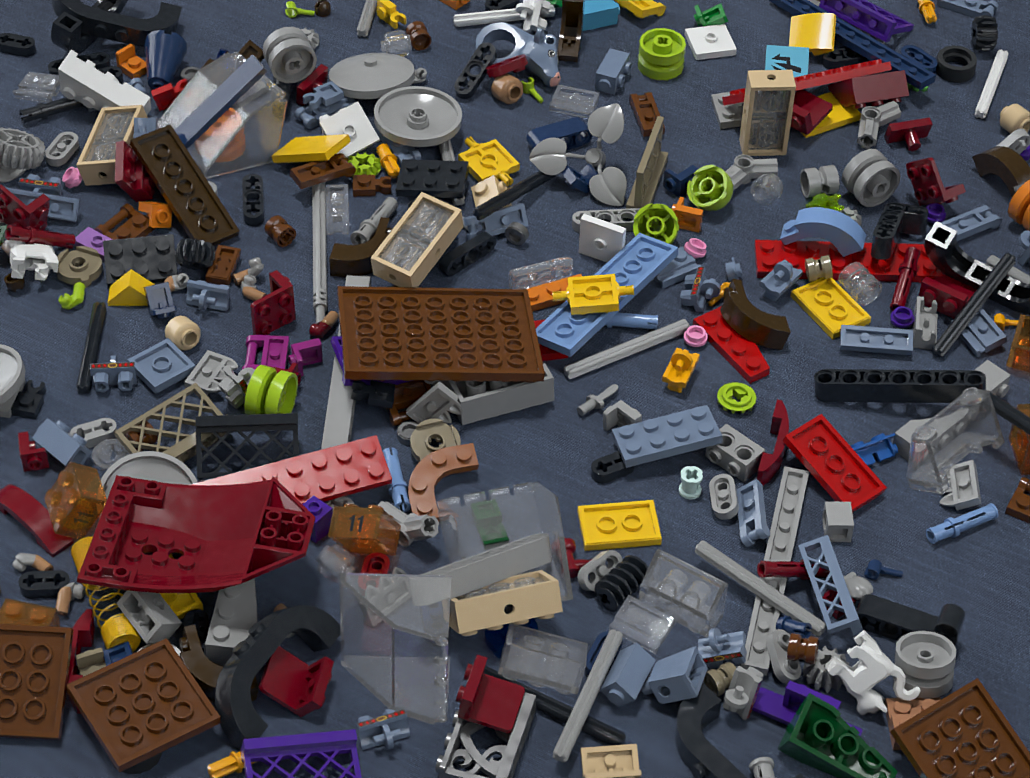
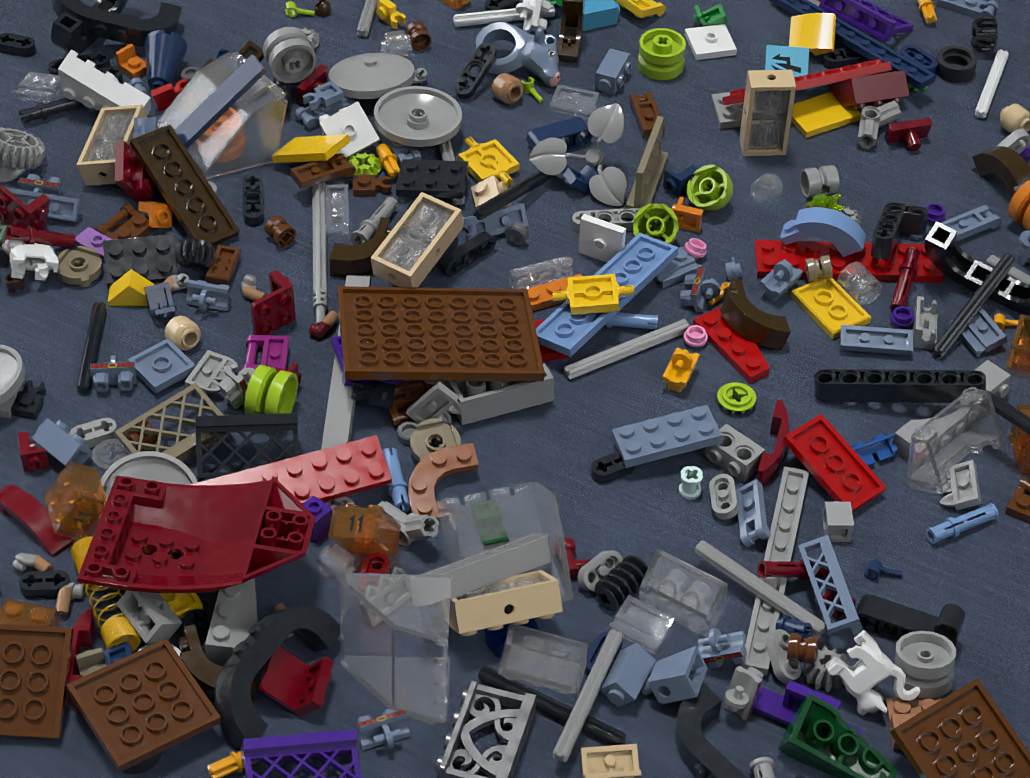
light grey plate [45,132,79,167] -> none
lime arm [58,282,86,310] -> none
bright pink plate [62,167,82,189] -> none
light grey arm [232,257,264,285] -> none
magenta bracket [288,338,323,376] -> none
dark red bracket [456,655,525,733] -> none
dark red plate [486,54,528,79] -> none
light grey piece [577,384,618,416] -> none
yellow tile [577,500,662,551] -> none
light grey bracket [603,400,642,431] -> none
dark tan wheel [704,661,736,696] -> none
light grey piece [725,154,778,191] -> none
dark red bracket [790,89,833,135] -> none
light grey wheel [841,149,901,207] -> none
light grey animal [844,572,873,600] -> none
dark red bracket [906,157,966,206] -> none
dark red bracket [919,274,977,319] -> none

